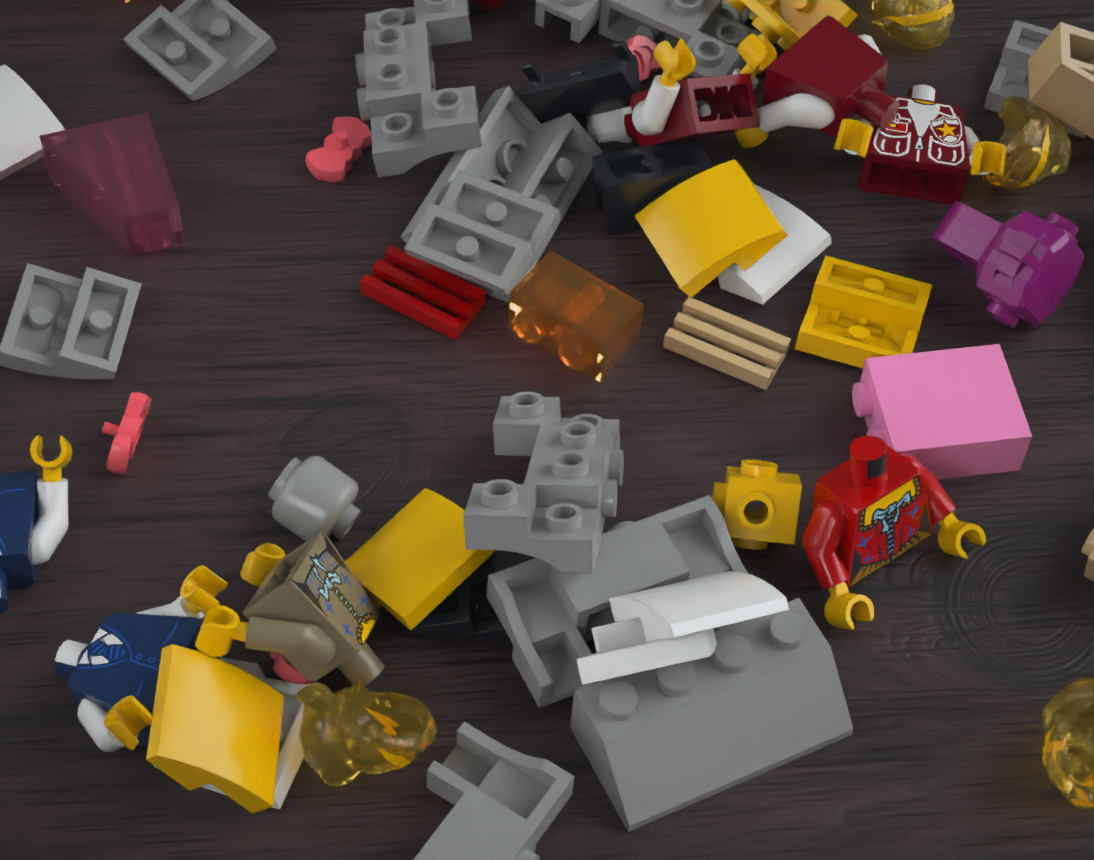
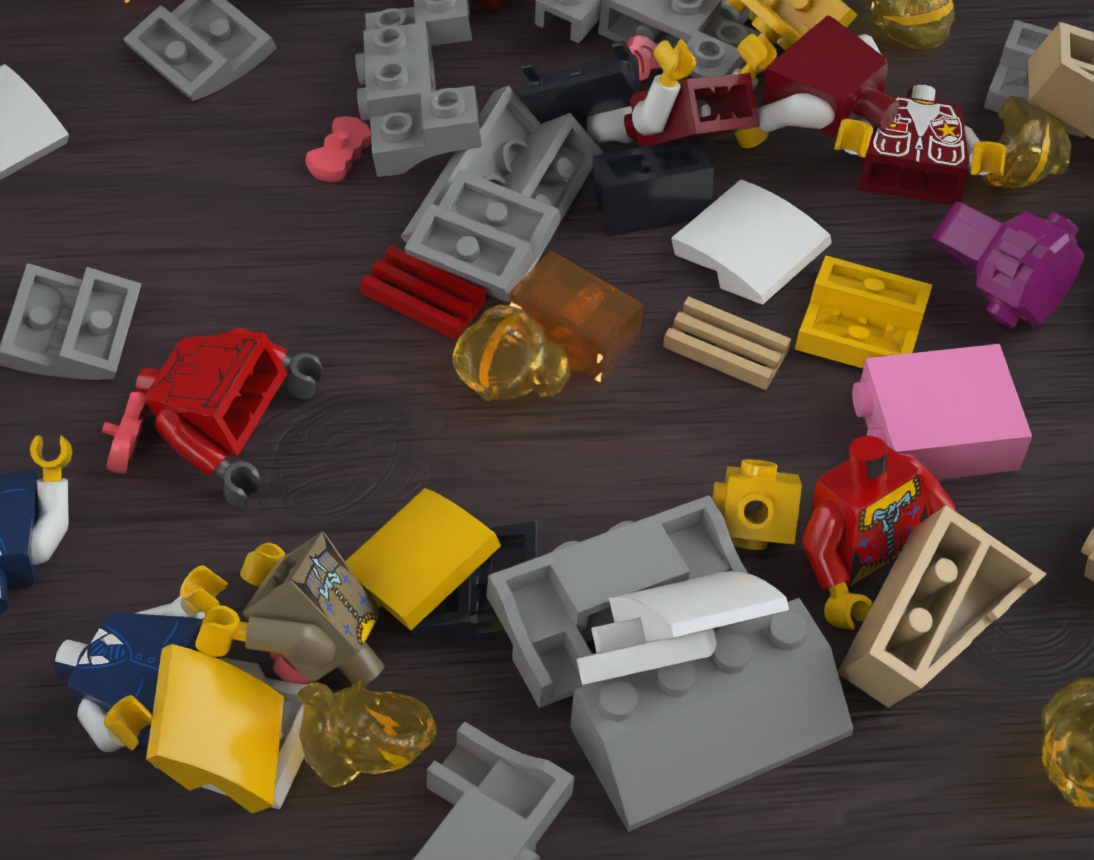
clear pink slope [39,112,184,256] -> none
light grey head [268,456,361,542] -> none
light grey bracket [463,392,624,574] -> none
yellow slope [635,159,788,298] -> none
none -> red torso [136,328,322,508]
none -> clear yellow hair [452,304,572,401]
none -> tan wedge [838,505,1046,708]

